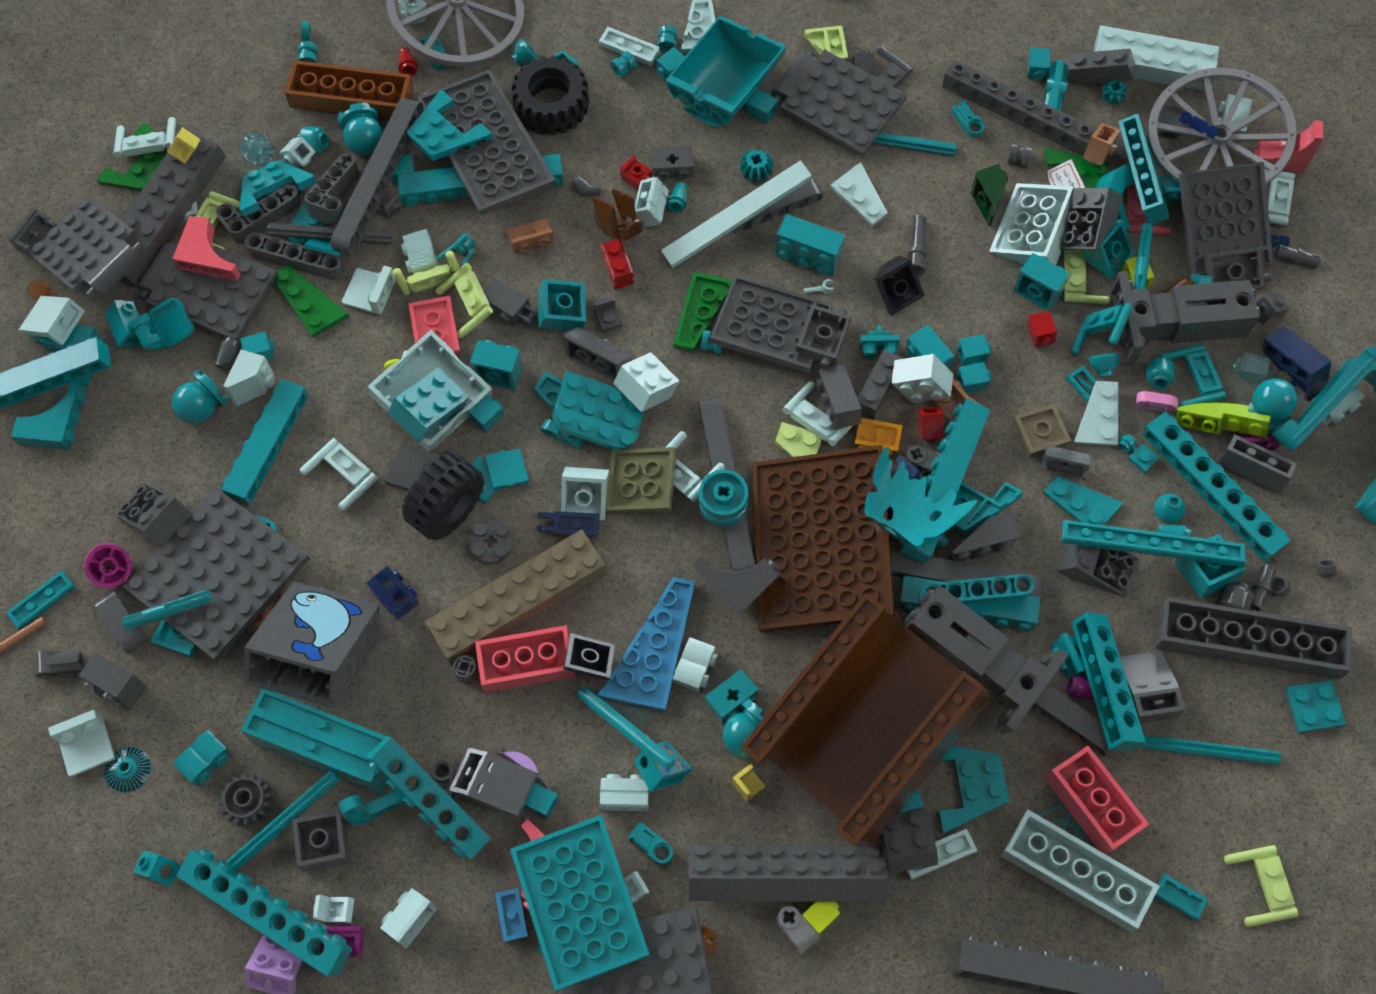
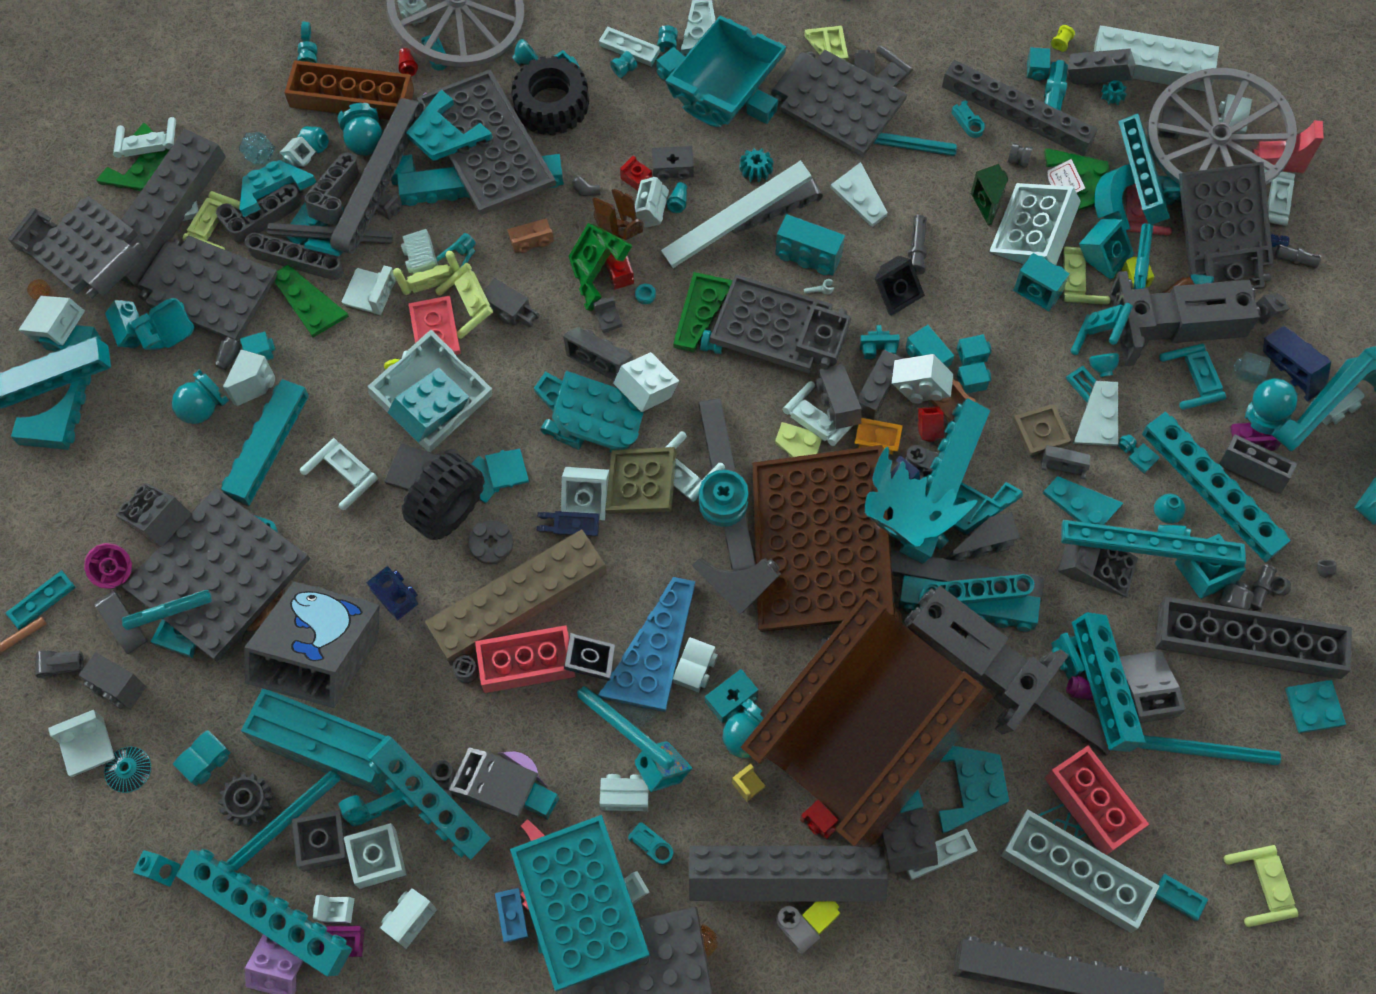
light yellow panel [167,127,200,164] -> none
coral arch [173,216,241,281] -> none
teal brick [468,395,504,433] -> none
teal brick [470,340,523,391] -> none
teal brick [538,279,586,331] -> none
red brick [1027,311,1057,348] -> none
dark grey slope [1060,188,1123,250] -> none
nougat brick [1083,123,1121,166] -> none
bright pink beam [1136,391,1178,413] -> none
teal head [1146,357,1175,389] -> none
lime slope [1176,403,1271,438] -> none
clear blue axle [1179,111,1219,139] -> none
none -> light aqua brick [344,823,406,889]
none -> green wing [568,223,632,311]
none -> teal tile [635,284,656,304]
none -> red brick [800,799,838,839]
none -> neon yellow bush [1051,25,1075,52]

